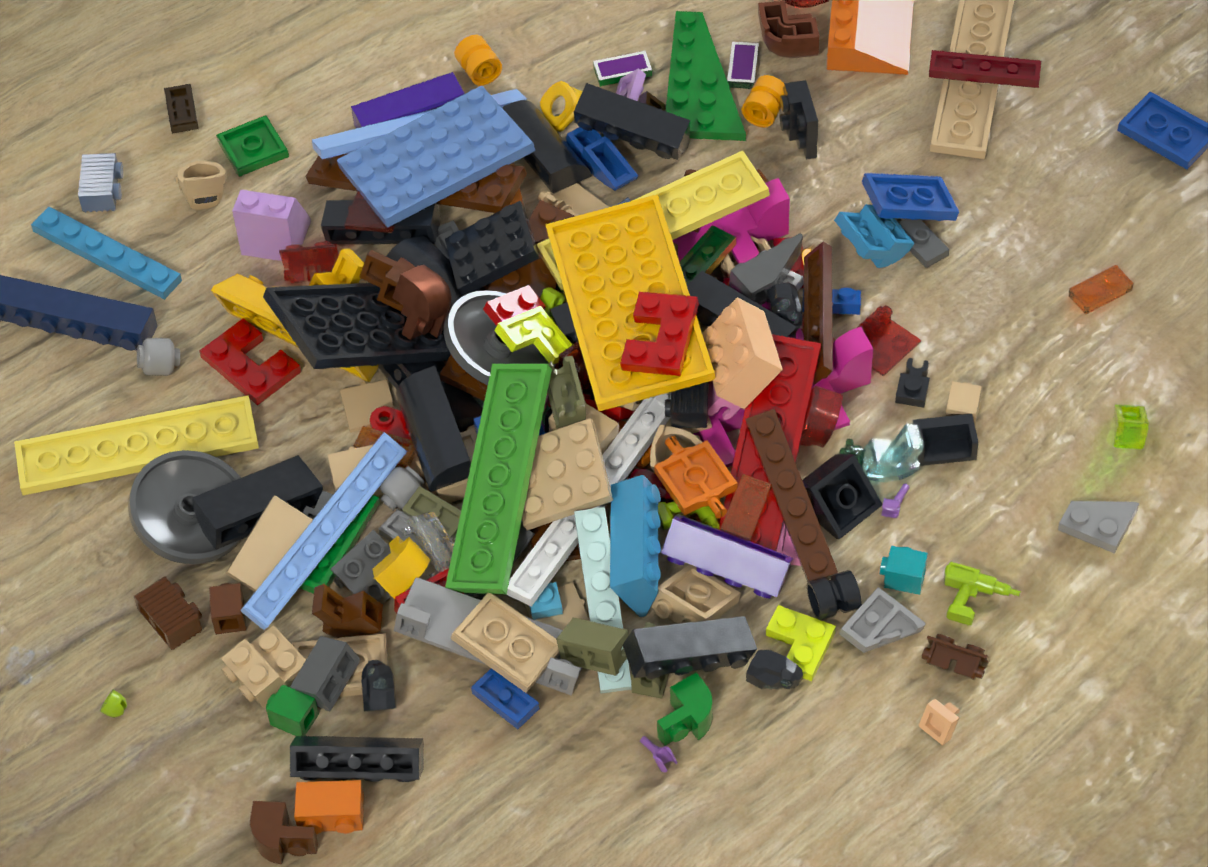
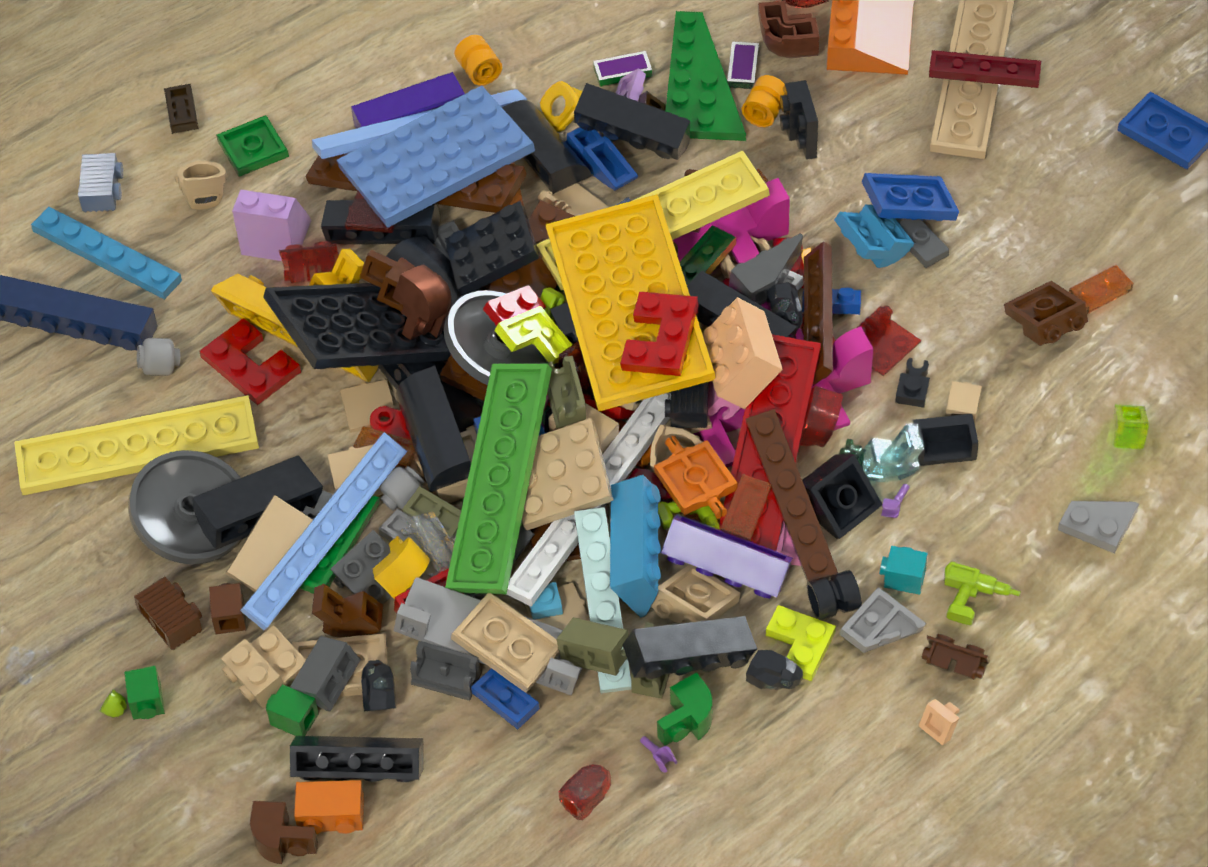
none -> green brick [124,666,165,720]
none -> dark grey hinge [410,641,481,701]
none -> clear red rock [558,764,611,820]
none -> reddish brown plate [1004,281,1088,346]

